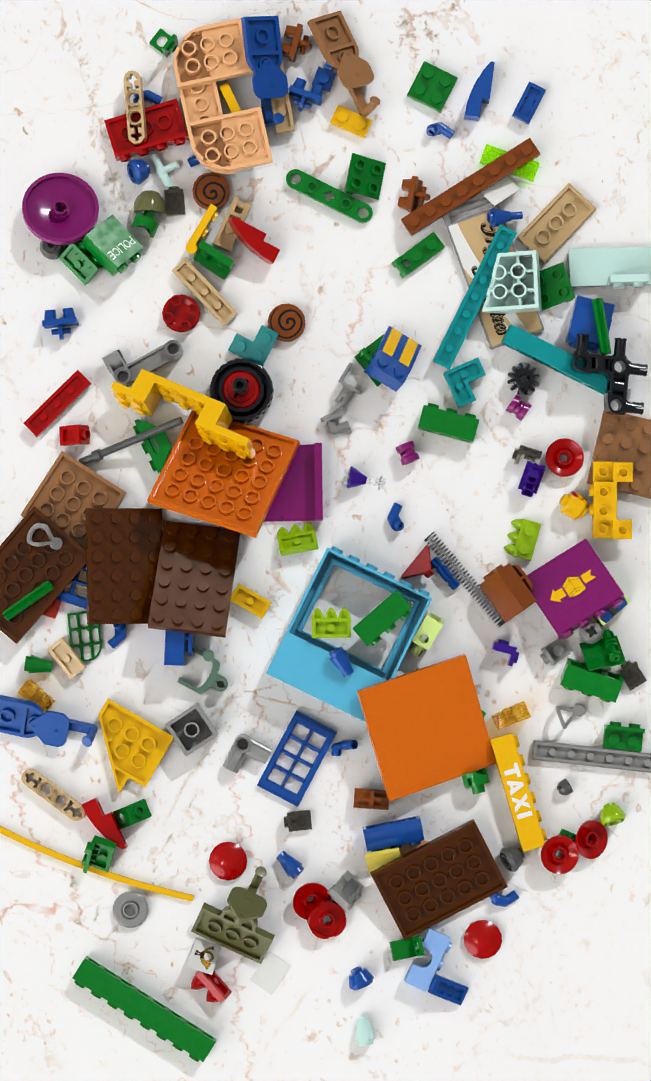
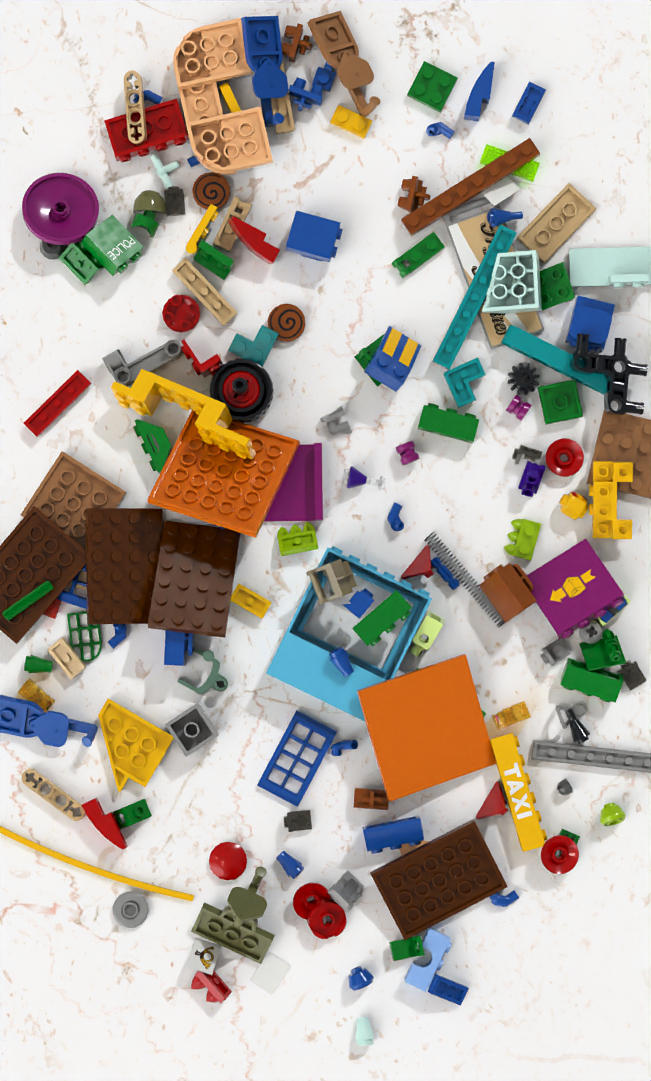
light grey piece [27,523,63,550] -> none
blue hips [42,308,79,340] -> none
red bracket [59,424,91,446] -> none
green brick [72,956,217,1062] -> none
dark grey bar [79,417,183,465] -> none
green bracket [82,835,117,874] -> none
blue cone [127,159,151,185] -> none
green bracket [149,29,178,57] -> none
light grey piece [223,734,273,773] -> none
green piece [286,169,373,224] -> none
lime plate [312,607,351,638] -> none
light grey bracket [334,362,362,407] -> none
green hinge [345,153,386,200] -> none
light yellow piece [365,848,401,875] -> none
green piece [462,768,490,795] -> none
red dish [464,920,502,959] -> none
dark purple bracket [491,639,519,666] -> none
dark grey cone [500,846,525,872] -> none
red dish [576,820,608,859] -> none
green axle [592,298,611,355] -> none
green bracket [602,721,645,752] -> none
none -> red bracket [180,339,223,378]
none -> blue brick [286,210,343,262]
none -> dark tan piece [306,559,357,605]
none -> blue window [343,588,374,619]
none -> red piece [476,781,509,819]
none -> green plate [538,380,583,425]
none -> black cone [565,708,590,744]

